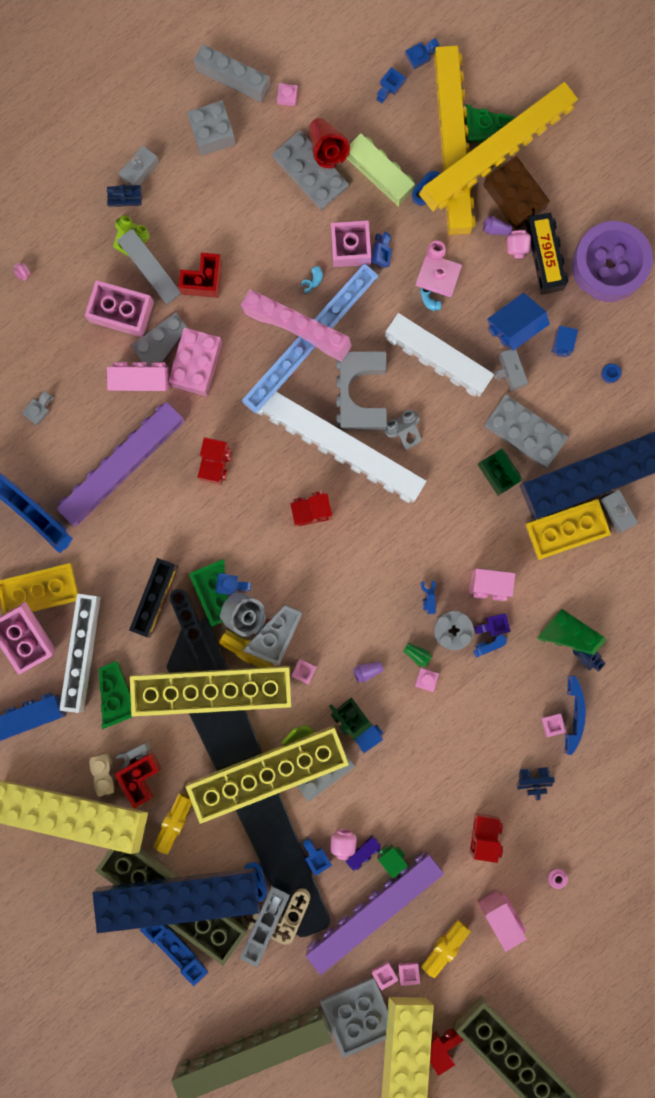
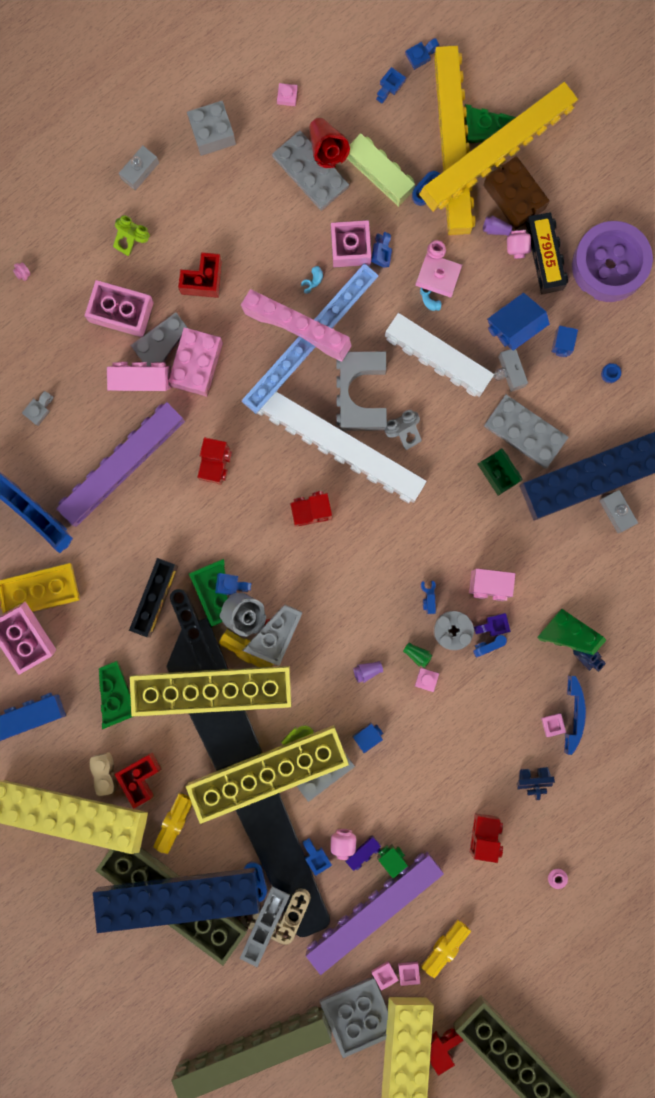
white brick [60,594,101,713] -> none
dark blue hips [107,184,142,207] -> none
light grey plate [116,742,151,769] -> none
light grey slope [117,229,181,305] -> none
blue slope [140,925,208,986] -> none
light grey brick [194,44,270,103] -> none
bright pink plate [291,659,317,685] -> none
dark green bracket [329,697,373,740] -> none
bright pink brick [477,890,527,952] -> none
yellow plate [525,499,611,560] -> none

